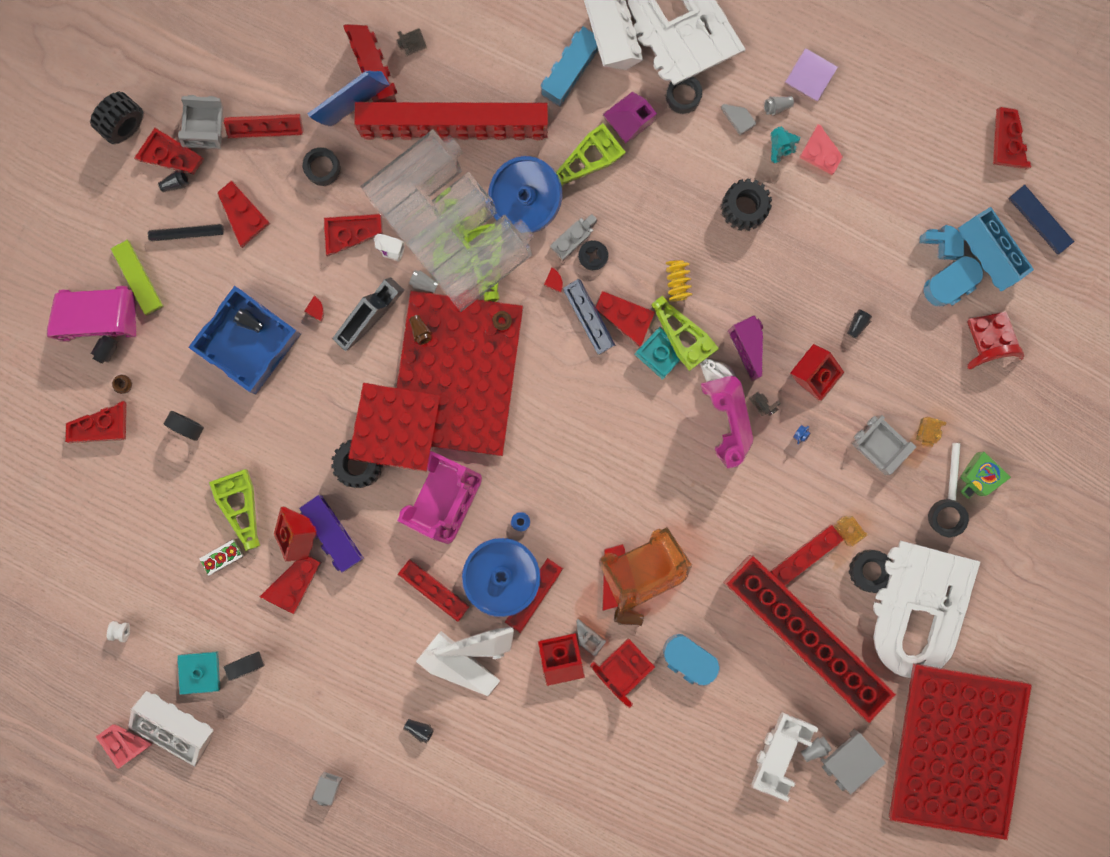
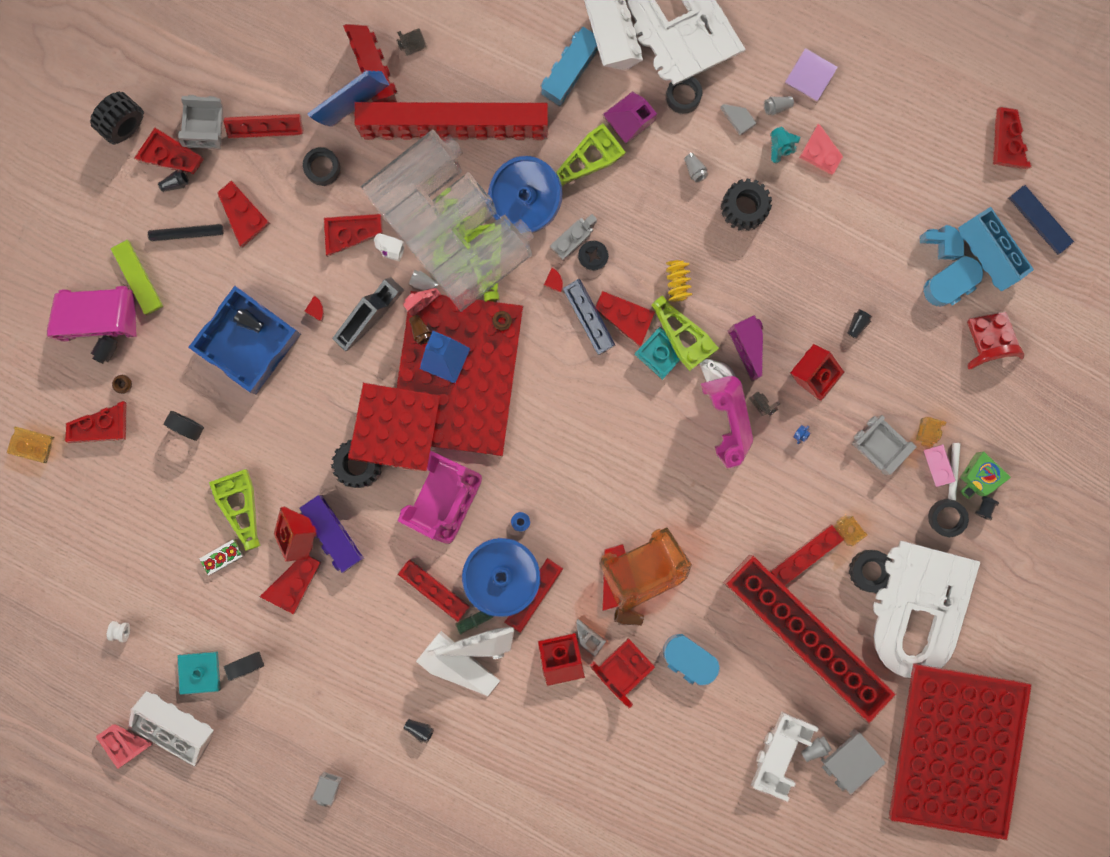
none -> clear yellow plate [6,426,55,463]
none -> coral wing [403,288,441,316]
none -> blue slope [420,331,470,384]
none -> clear green axle [455,611,494,635]
none -> light grey cone [684,153,708,183]
none -> bright pink plate [924,444,956,487]
none -> black bush [975,496,999,521]

